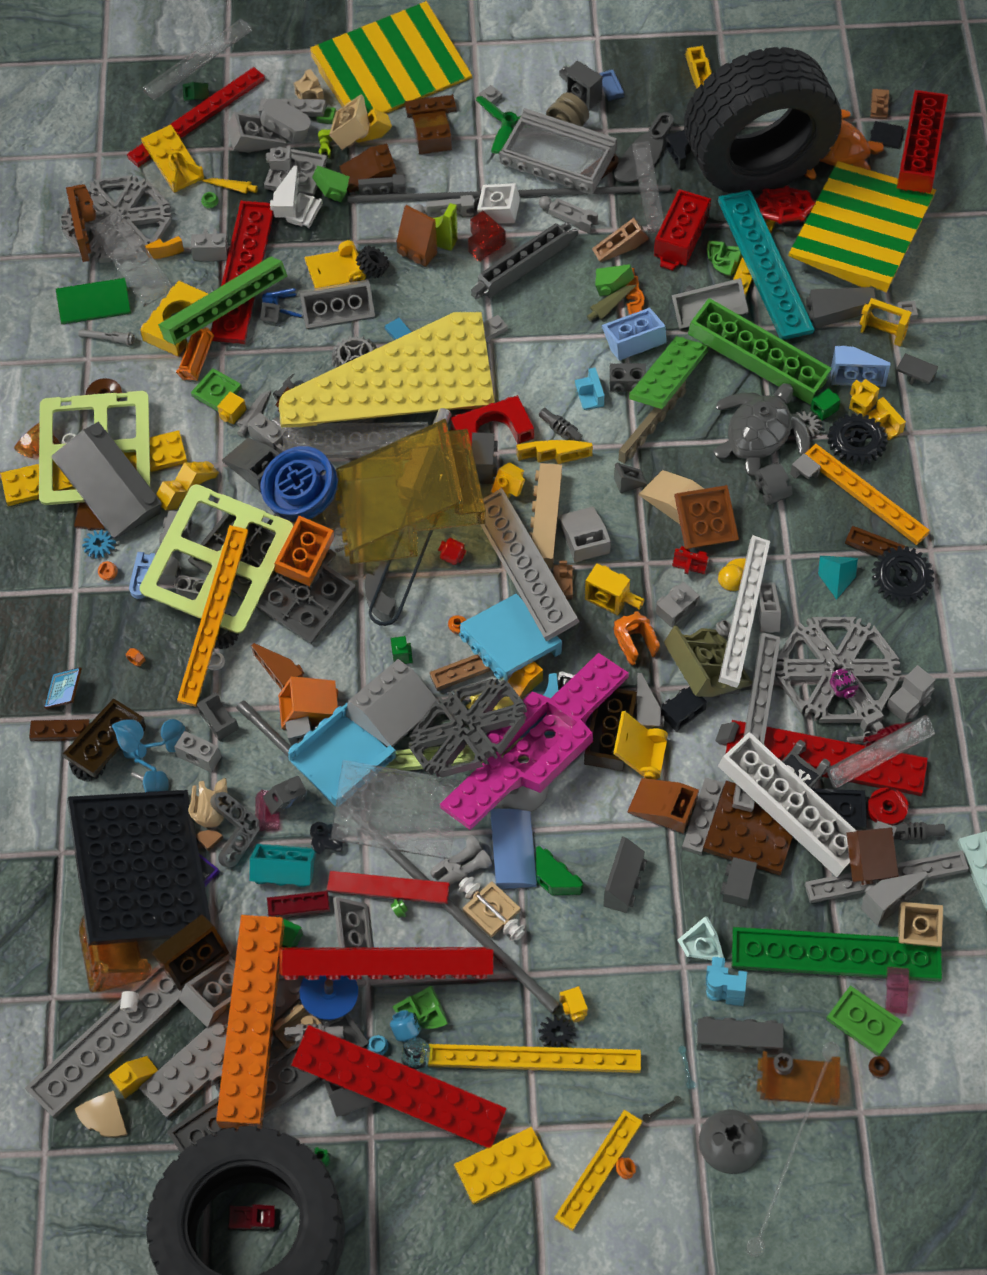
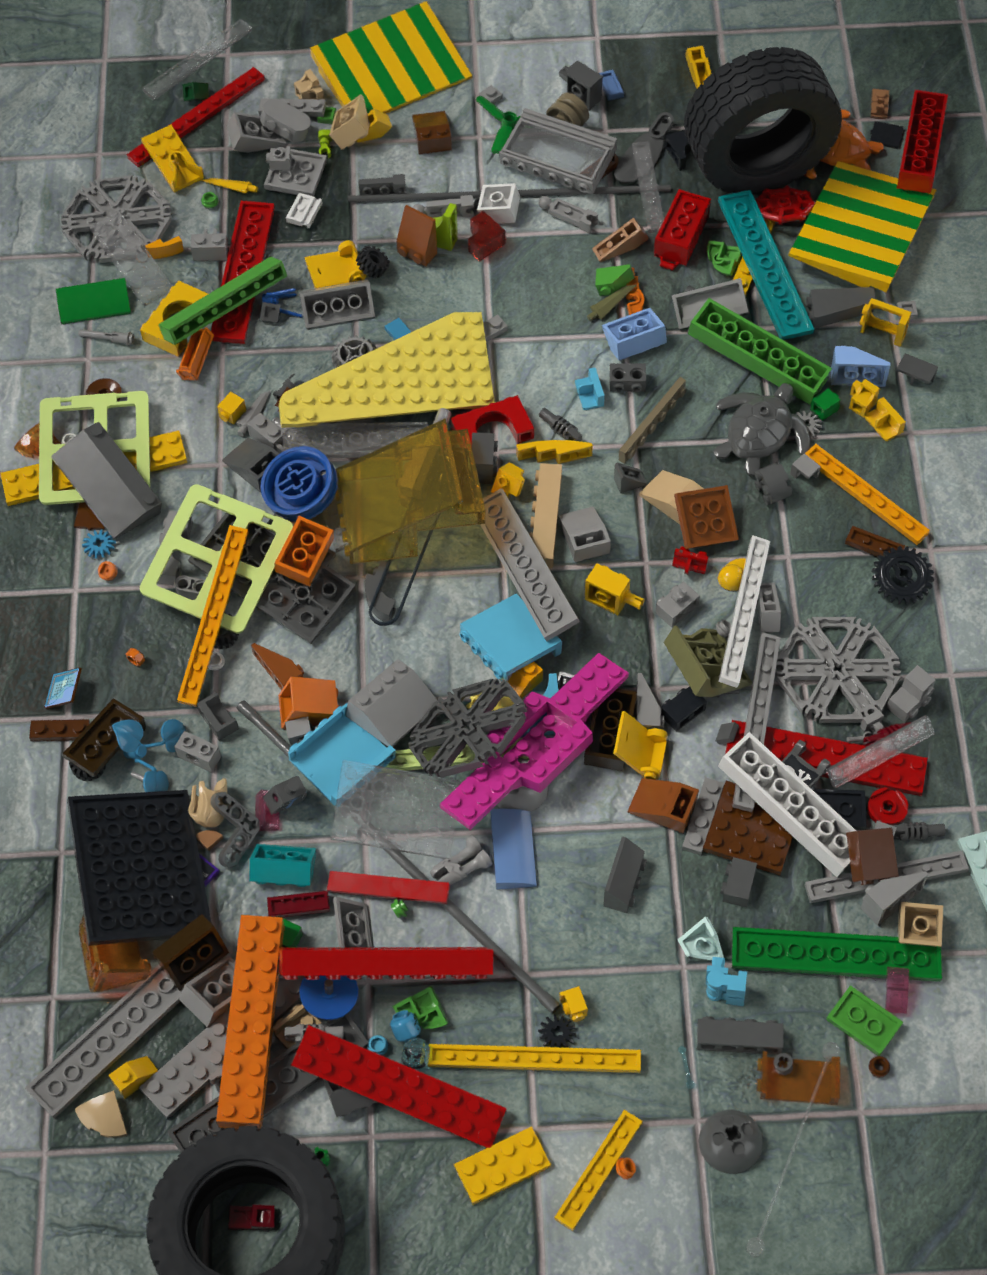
dark orange plate [66,184,96,262] -> none
white hose [120,991,139,1013] -> none
light blue plate [129,552,155,599] -> none
yellow arch [156,461,219,510] -> none
bright green plate [191,368,242,411] -> none
white slope [270,166,299,217] -> none
black plate [310,822,347,855] -> none
bright green slope [312,165,349,202] -> none
reddish brown slope [339,143,396,193] -> none
green brick [390,636,413,664] -> none
reddish brown plate [405,95,456,118] -> none
medium nougat plate [429,655,490,691] -> none
red head [438,538,467,565] -> none
orange plate [448,615,466,634] -> none
tan plate [459,877,525,941] -> none
dark grey hinge [471,222,578,300] -> none
green slope [536,846,583,896] -> none
medium nougat plate [554,561,573,599] -> none
orange piece [613,611,660,666] -> none
bright green plate [629,336,709,409] -> none
clear smoke hinge [642,1096,682,1123] -> none
teal slope [818,556,858,600] -> none
black gear [827,413,888,465] -> none
magenta head [830,669,859,699] -> none

